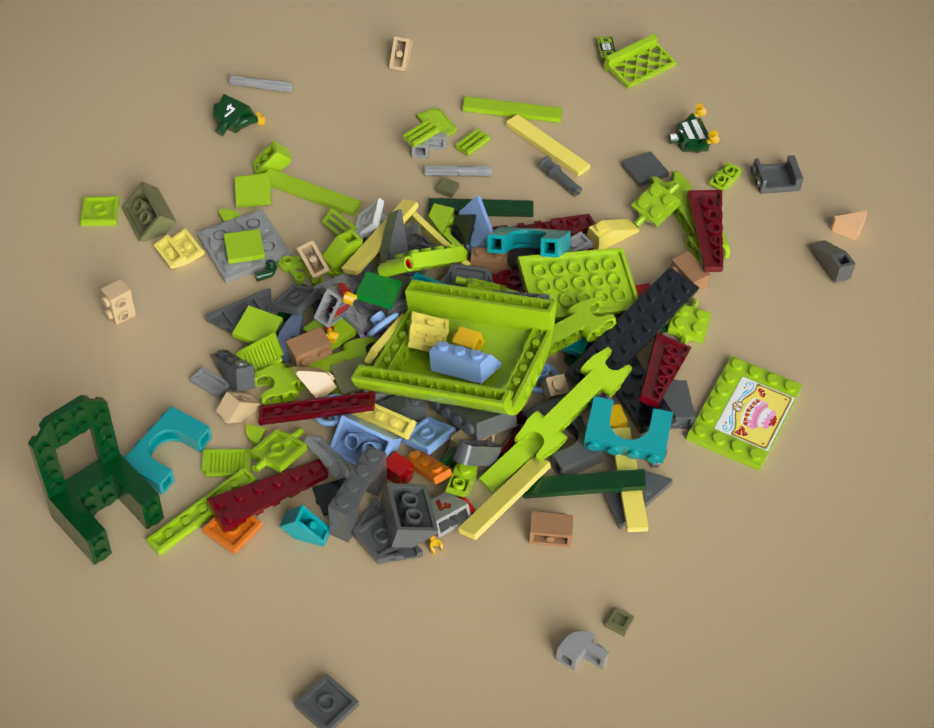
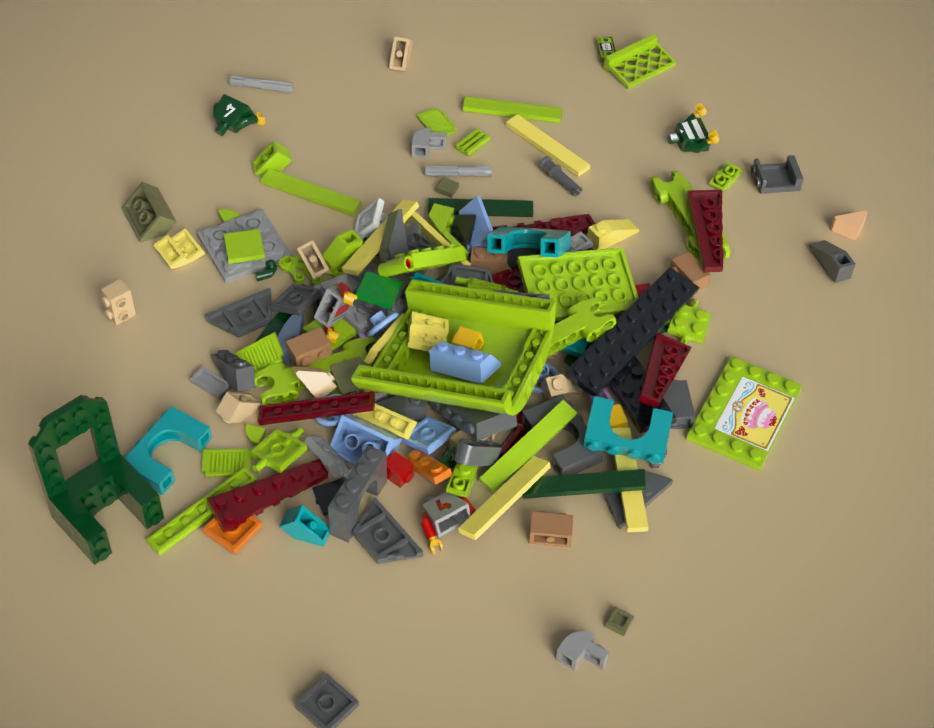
lime tile [80,196,120,226] -> none
lime tile [232,305,283,344] -> none
lime tile [235,173,272,208] -> none
lime tile [321,208,358,235] -> none
dark grey slope [381,483,438,548] -> none
lime tile [403,120,439,148] -> none
lime piece [514,347,632,463] -> none
dark grey tile [621,151,669,187] -> none
lime plate [631,182,681,228] -> none

